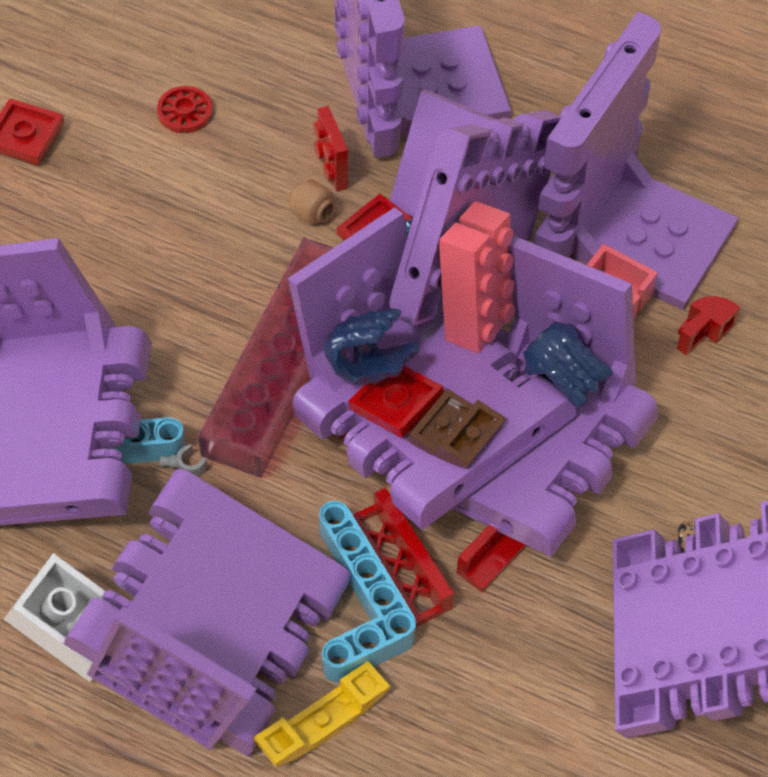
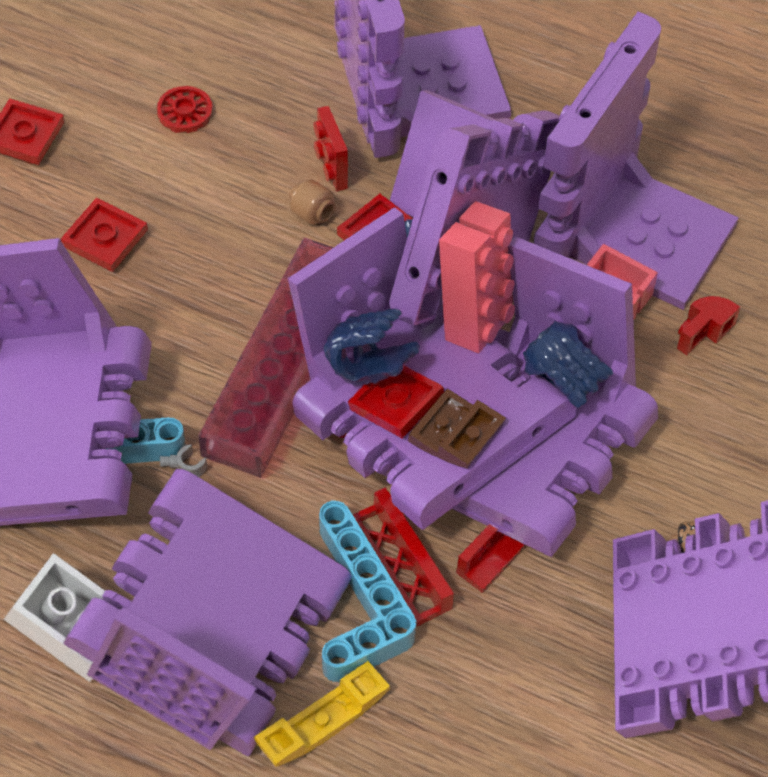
none -> red plate [60,197,148,272]

